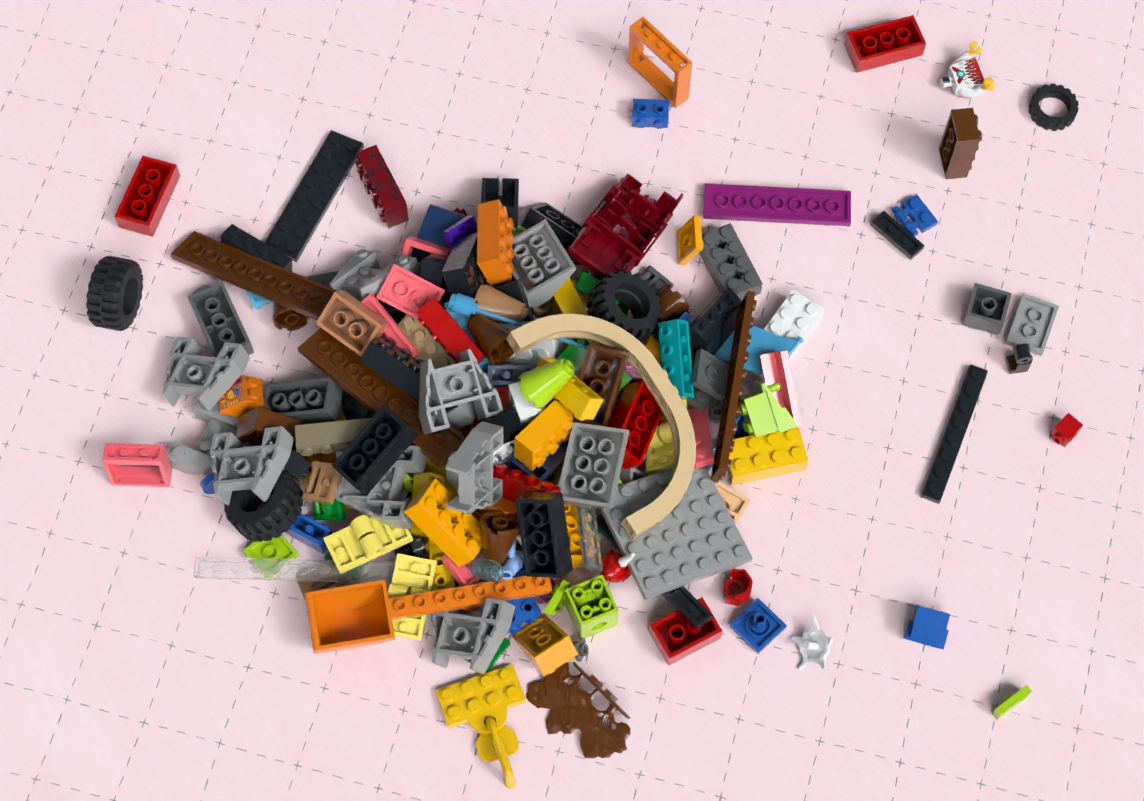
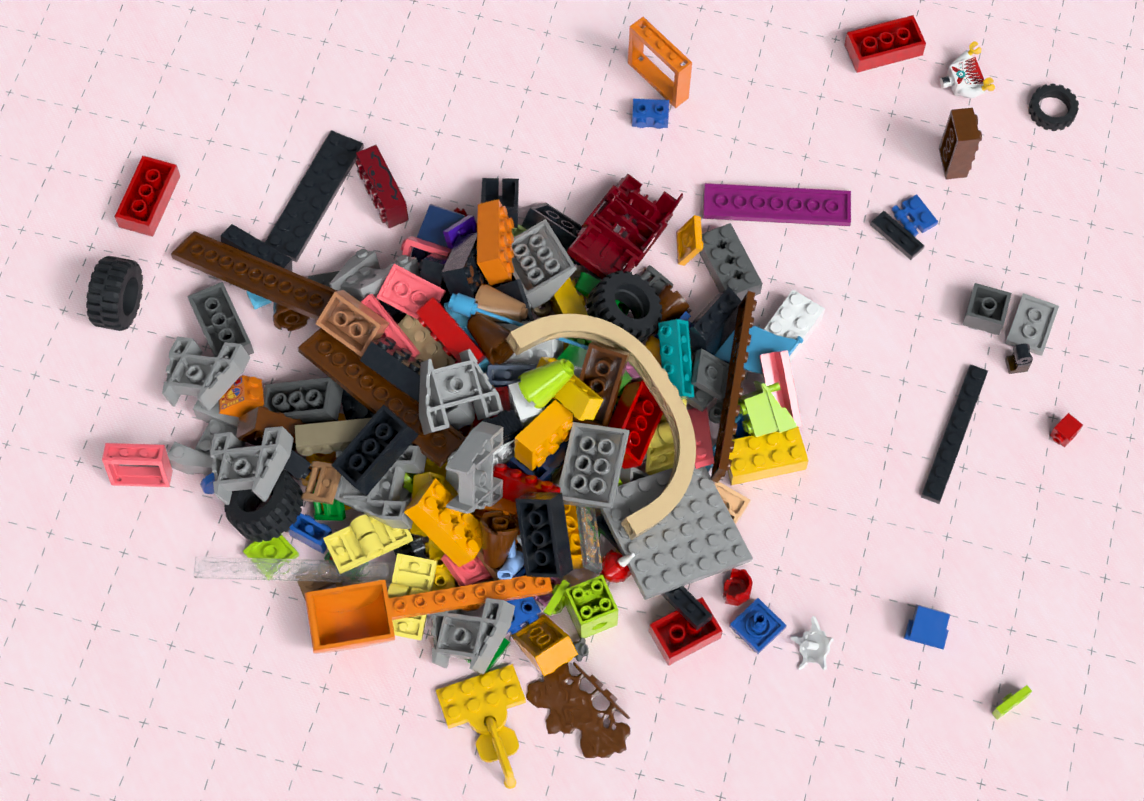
clear light blue plate [470,557,504,582] -> none

